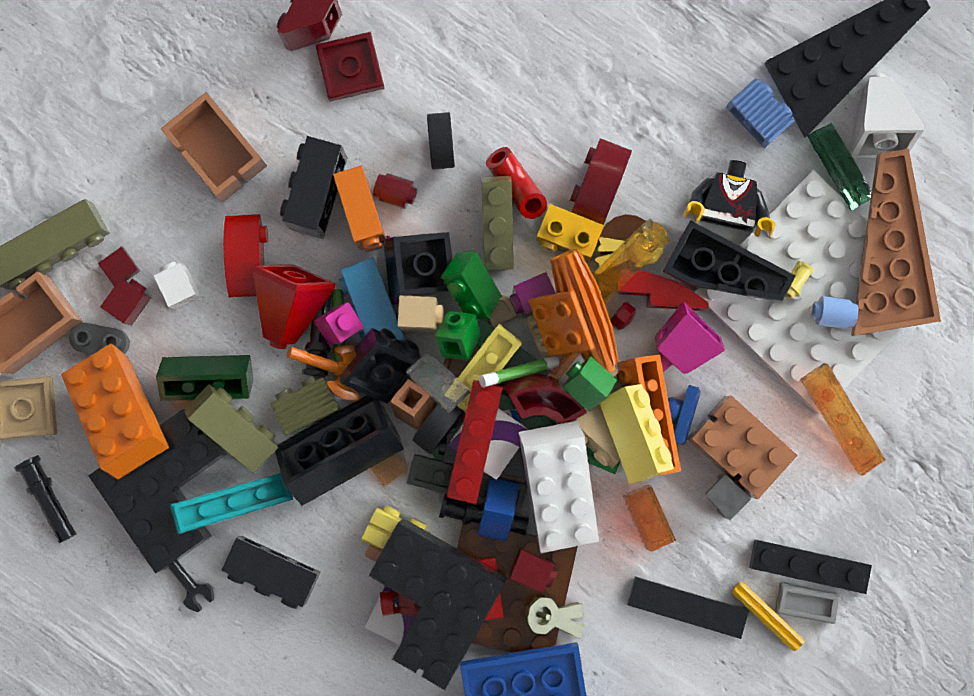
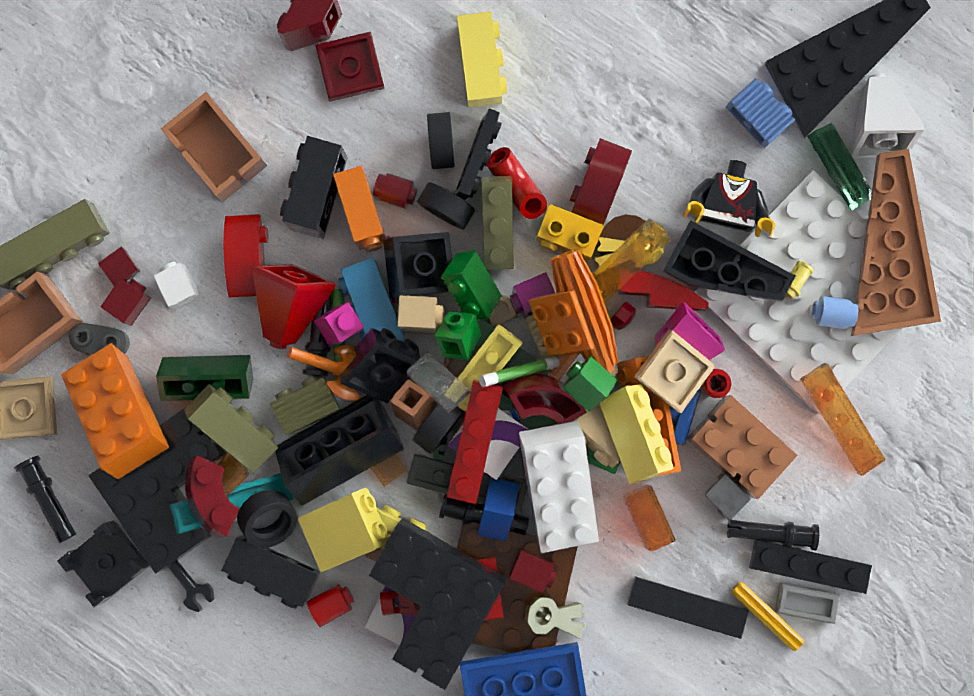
none -> black panel [57,520,150,607]
none -> dark red brick [185,455,240,538]
none -> clear orange tile [217,453,249,495]
none -> black tyre [237,490,298,548]
none -> light yellow panel [297,487,389,572]
none -> red brick [307,584,355,627]
none -> black tyre [417,182,475,230]
none -> black plate [454,108,502,200]
none -> light yellow brick [457,11,507,108]
none -> tan tile [633,330,716,413]
none -> red cone [702,369,732,398]
none -> black pin [727,519,820,551]

